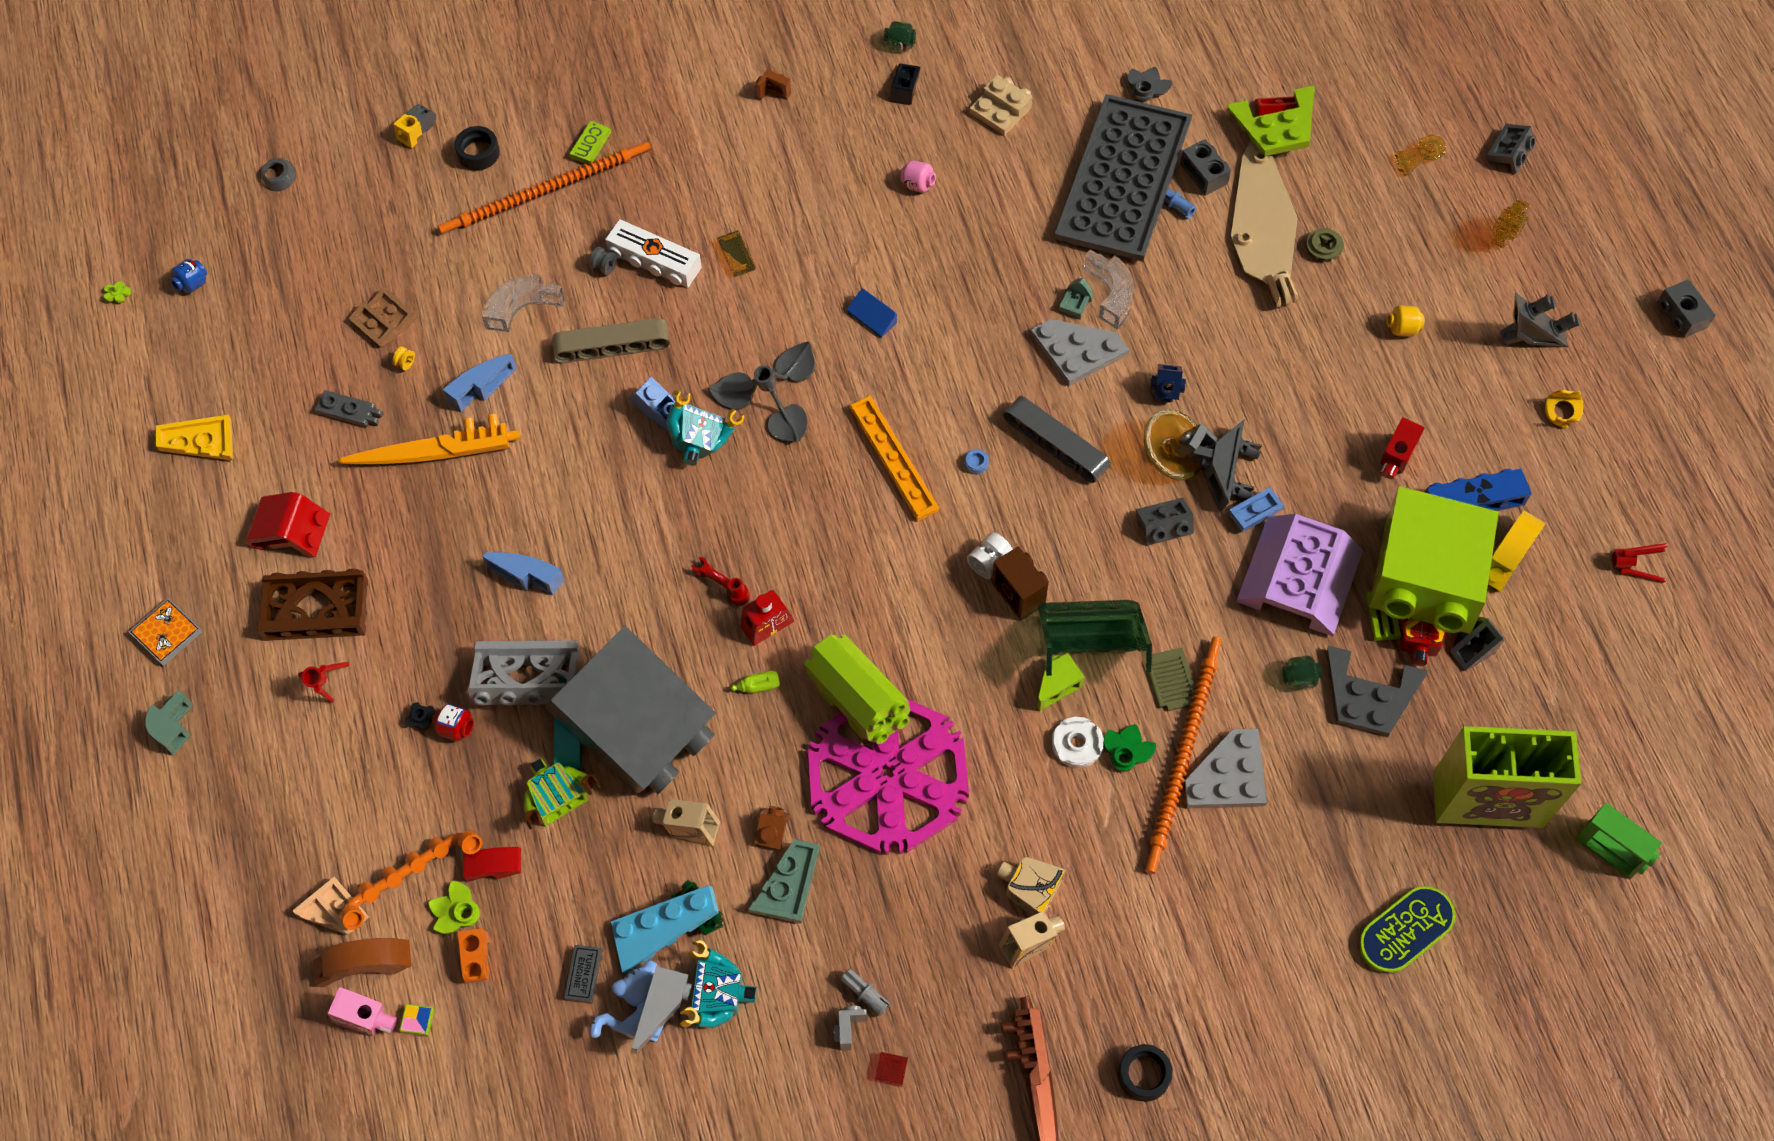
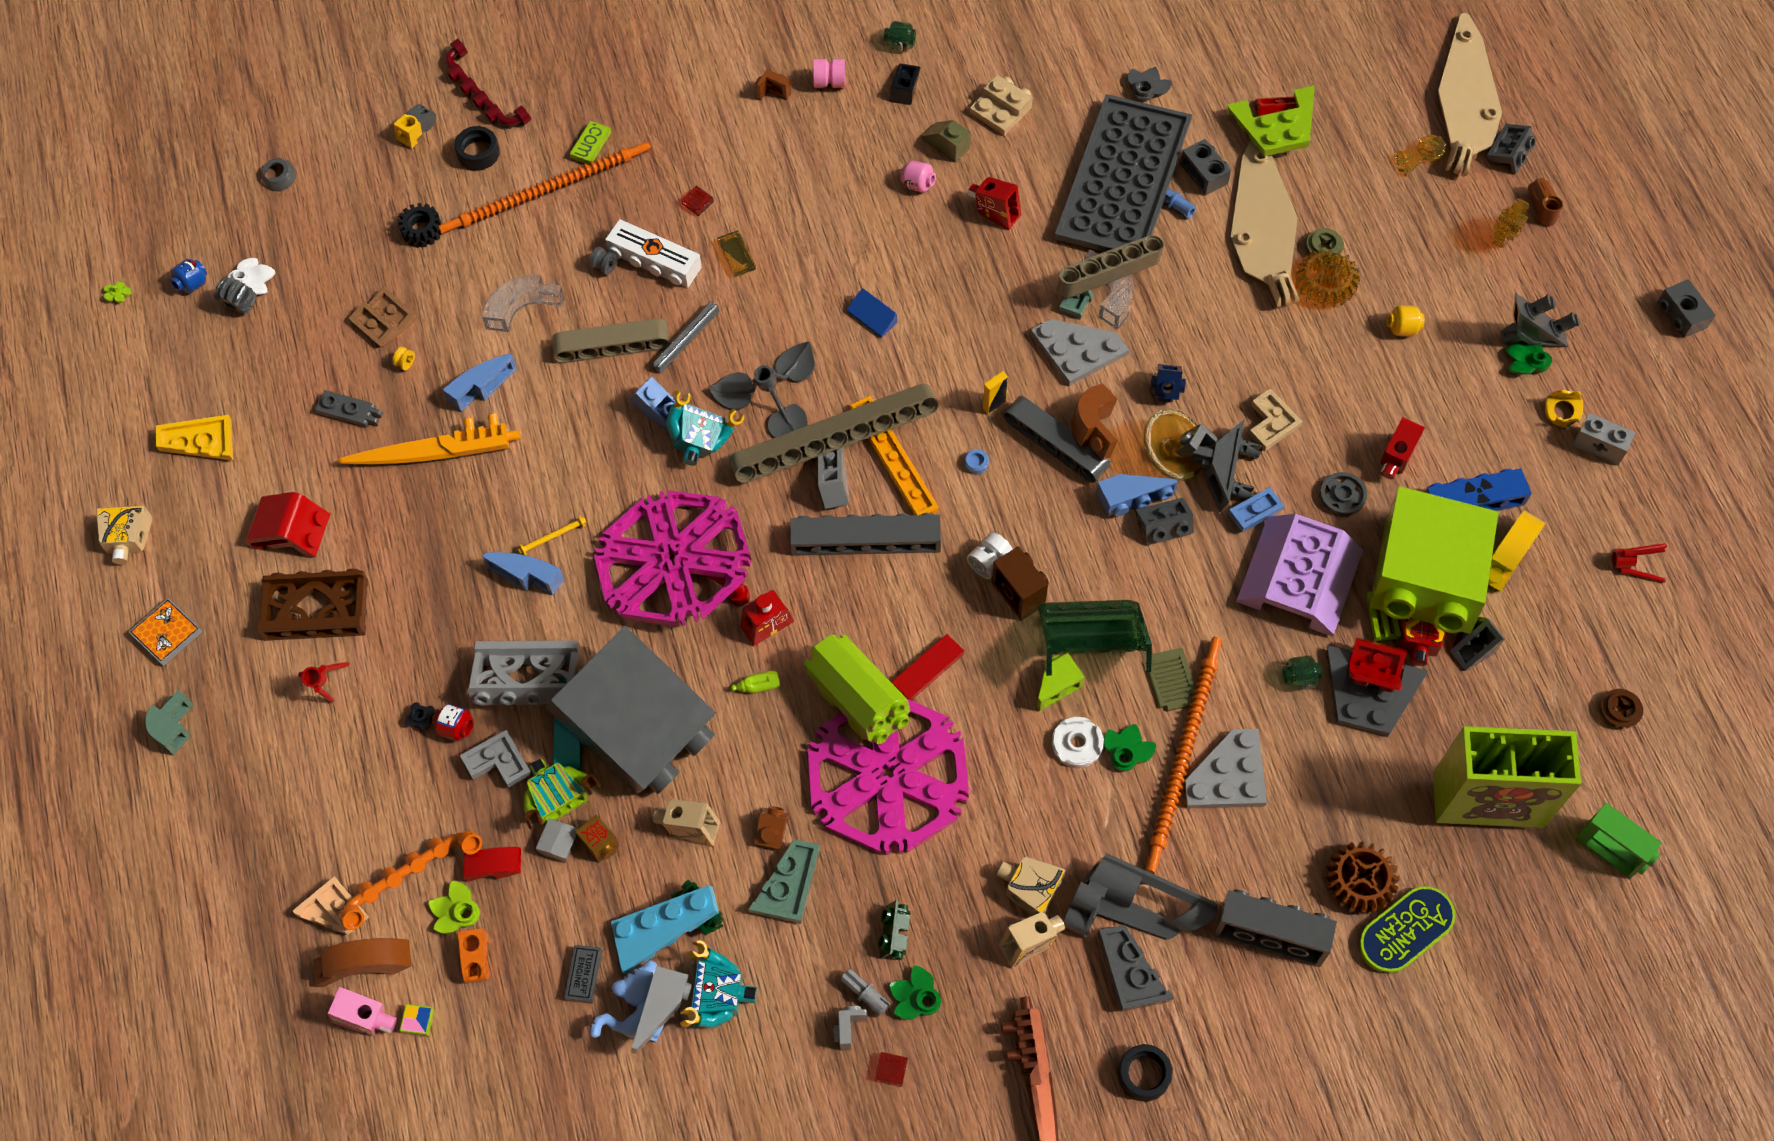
none -> torso [97,506,153,565]
none -> dark grey gear [214,277,257,314]
none -> white plate [228,258,275,295]
none -> black tyre [398,203,442,248]
none -> dark red bar [445,38,532,126]
none -> light grey plate [460,730,532,788]
none -> yellow axle [518,516,587,555]
none -> light grey piece [536,819,578,863]
none -> pearl gold brick [575,815,619,863]
none -> dark pink plate [594,490,752,627]
none -> dark grey axle [652,301,719,373]
none -> clear red tile [681,185,714,216]
none -> dark tan beam [729,384,939,483]
none -> dark grey brick [791,513,941,556]
none -> bright pink wheel [814,59,846,88]
none -> light grey slope [818,447,849,509]
none -> dark green hinge [878,900,911,960]
none -> green plate [890,965,941,1020]
none -> red tile [891,634,965,700]
none -> olive slope [921,120,971,162]
none -> red torso [968,177,1022,230]
none -> yellow tile [983,371,1008,414]
none -> dark tan beam [1057,235,1164,298]
none -> dark grey panel [1063,853,1217,940]
none -> dark orange arch [1071,383,1118,460]
none -> medium blue slope [1096,474,1178,518]
none -> dark grey wing [1097,925,1174,1012]
none -> dark grey brick [1214,889,1337,967]
none -> tan plate [1249,388,1303,452]
none -> clear yellow gear [1295,248,1360,308]
none -> dark grey wheel [1320,472,1367,516]
none -> dark orange gear [1325,841,1400,914]
none -> red bracket [1348,638,1407,693]
none -> tan wing [1438,13,1502,177]
none -> green plate [1504,342,1552,375]
none -> dark orange piece [1528,178,1563,226]
none -> light grey brick [1572,413,1636,465]
none -> reddish brown gear [1600,689,1643,729]

